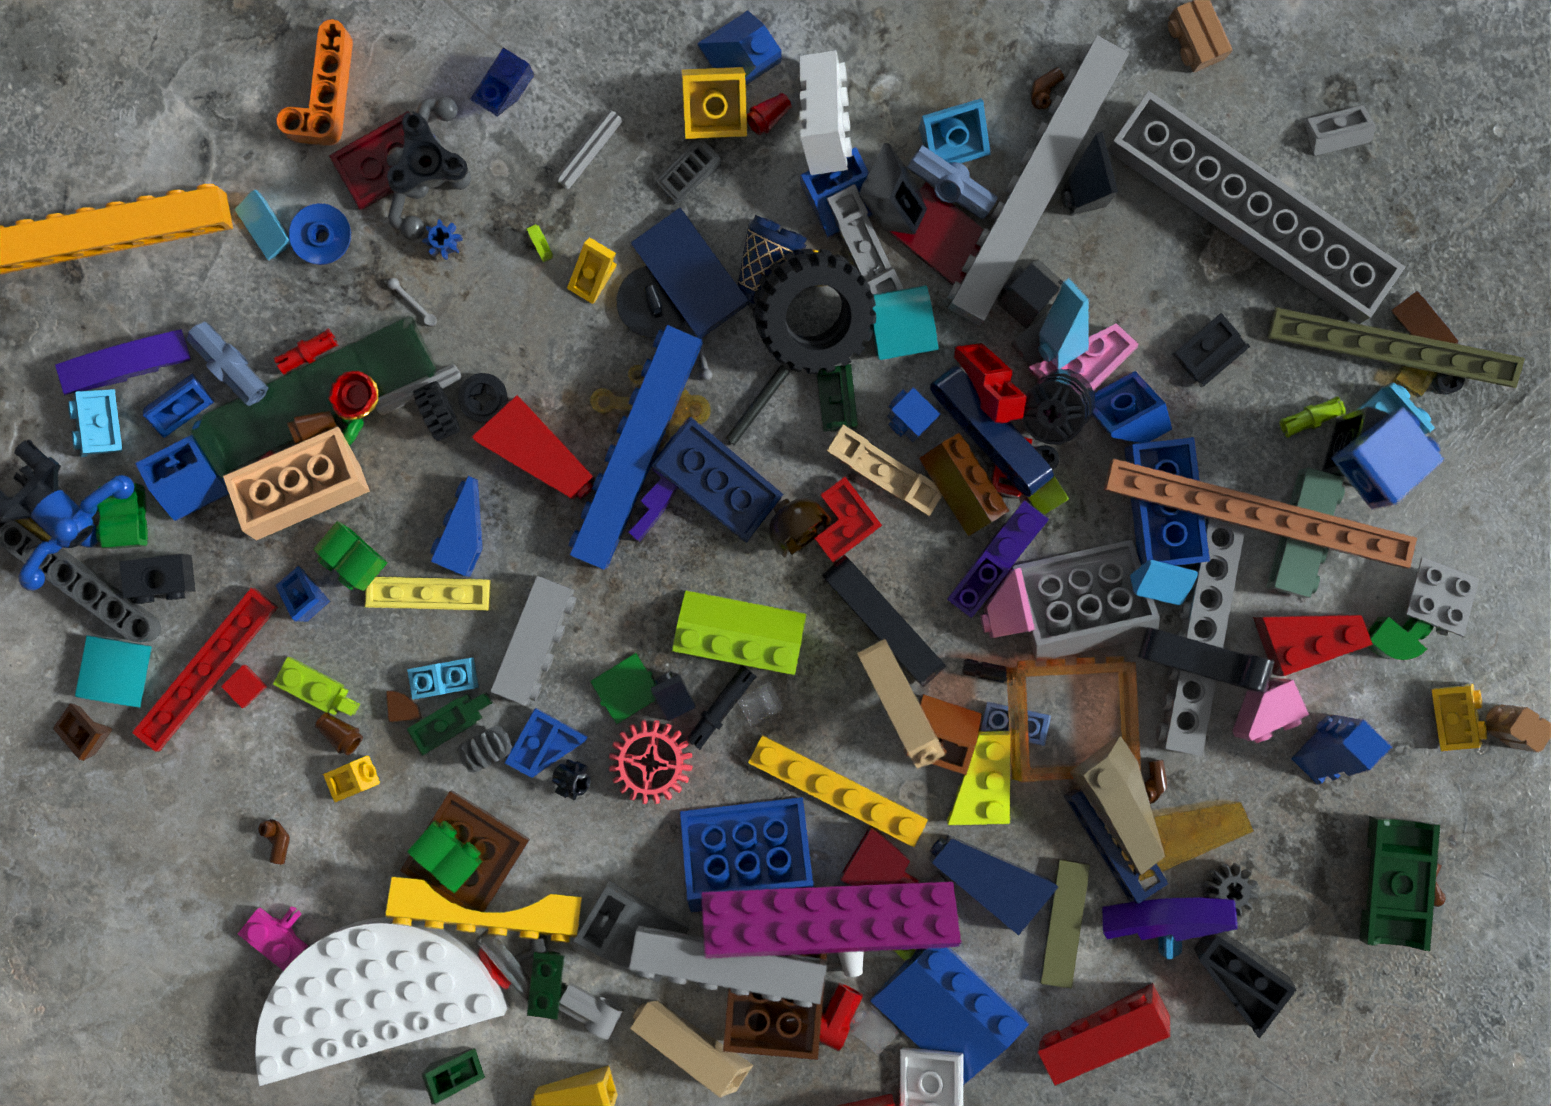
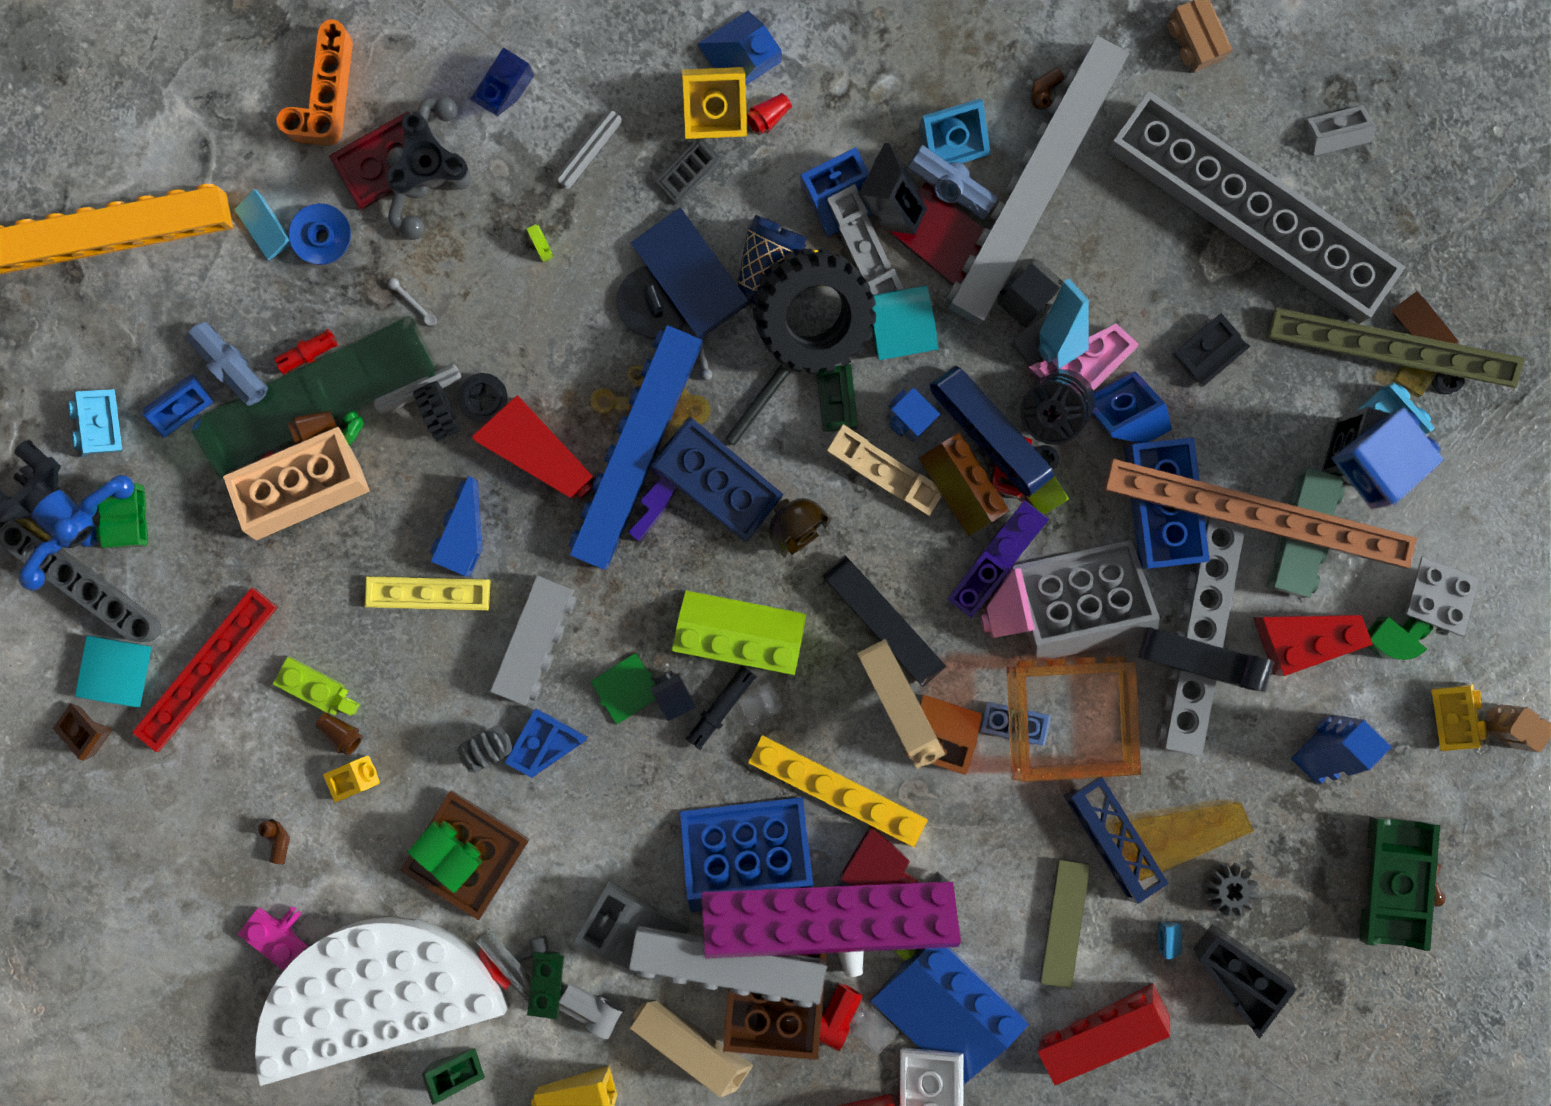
dark purple slope [55,329,191,395] -> none
black brick [119,554,196,604] -> none
blue slope [135,435,229,521] -> none
red tile [221,665,268,709] -> none
blue slope [275,565,331,622] -> none
green brick [313,521,388,591] -> none
red hair [328,371,379,420] -> none
reddish brown tile [386,691,422,722] -> none
yellow arch [386,877,582,943] -> none
dark green hinge [406,692,493,756] -> none
medium azure slope [407,657,479,700] -> none
blue gear [422,219,463,260] -> none
black gear [552,759,591,800] -> none
yellow slope [567,237,617,304] -> none
coral gear [609,720,693,804] -> none
white wedge [800,50,852,175] -> none
red plate [814,477,882,563] -> none
dark blue slope [929,835,1058,936] -> none
neon yellow wing [947,731,1010,825] -> none
red slope [954,343,1027,423] -> none
black axle [962,658,1023,686] -> none
black slope [1061,132,1118,216] -> none
dark tan wedge [1070,735,1165,875] -> none
dark purple slope [1102,898,1238,942] -> none
dark azure slope [1130,559,1198,605] -> none
reddish brown arm [1144,759,1167,804] -> none
bright pink slope [1232,678,1309,743] -> none
lime pin [1279,396,1346,438] -> none

